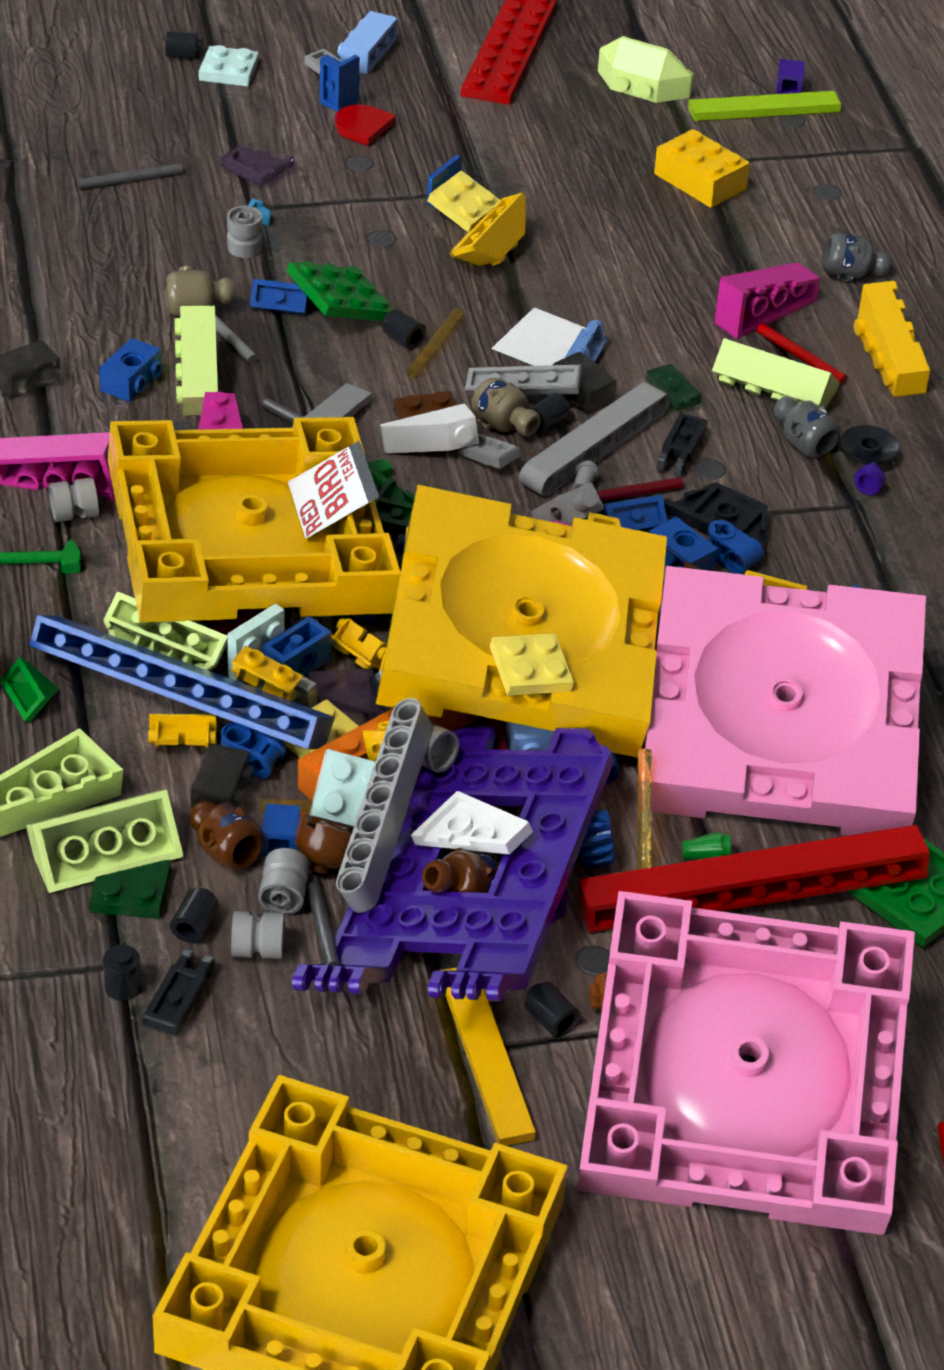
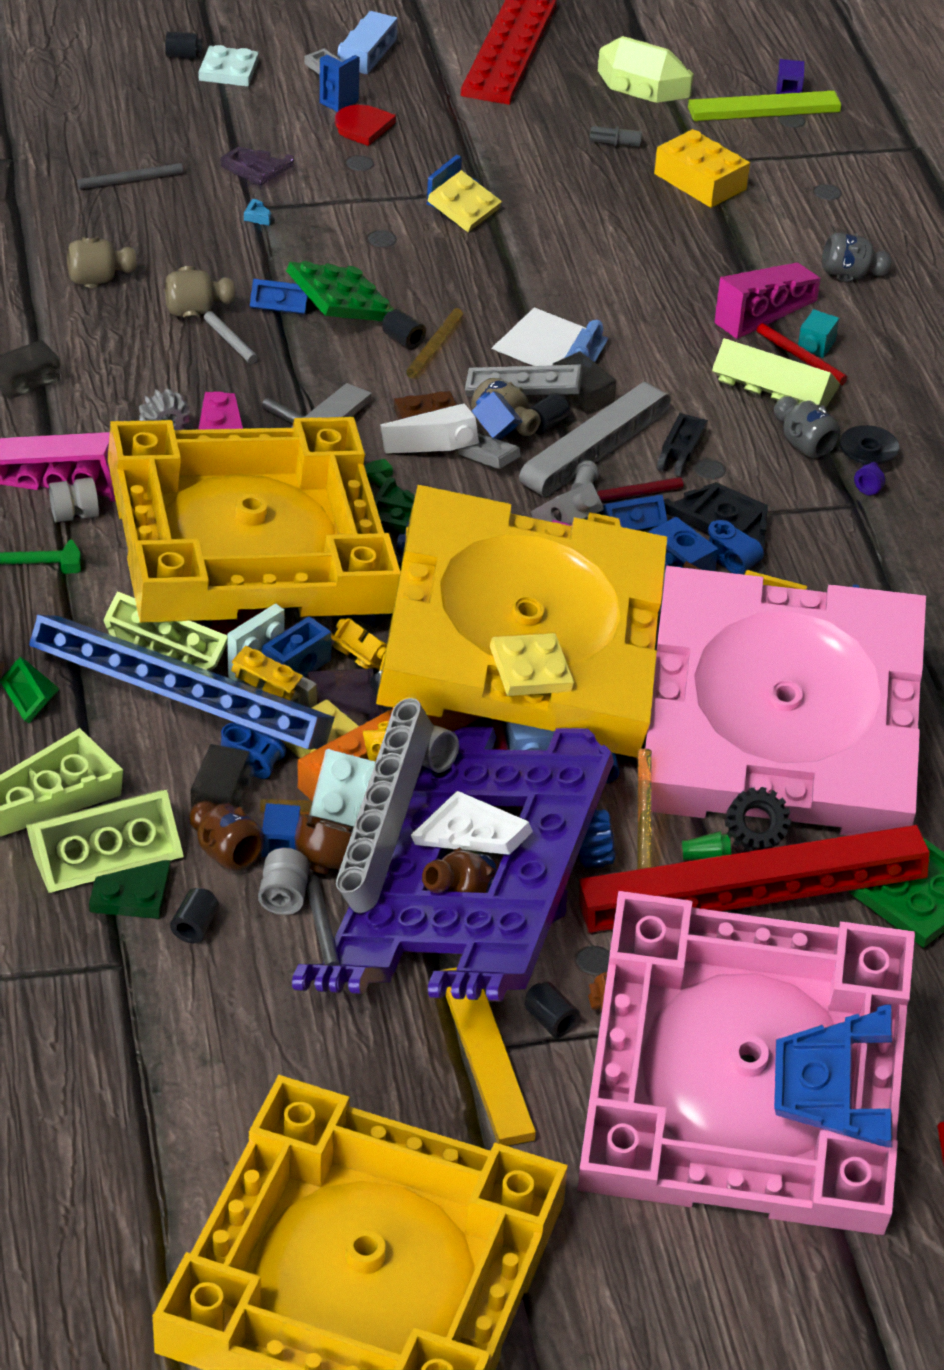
blue brick [99,338,163,402] -> none
black brick [103,945,141,1001] -> none
black hinge [143,949,215,1036] -> none
yellow hinge [148,714,217,748] -> none
yellowish green wedge [175,306,218,416] -> none
light grey wheel [227,206,263,258] -> none
light grey wheel [231,911,285,959] -> none
sticker [288,441,379,538] -> none
yellow wedge [449,192,526,266] -> none
clear green plate [646,363,702,412] -> none
yellow wedge [854,281,930,397] -> none
none -> dark tan piece [67,236,136,288]
none -> light grey gear [139,388,190,430]
none -> brick [471,391,523,440]
none -> dark grey axle [589,126,642,148]
none -> black tyre [725,787,791,852]
none -> blue wing [774,1005,893,1147]
none -> teal brick [798,309,839,358]

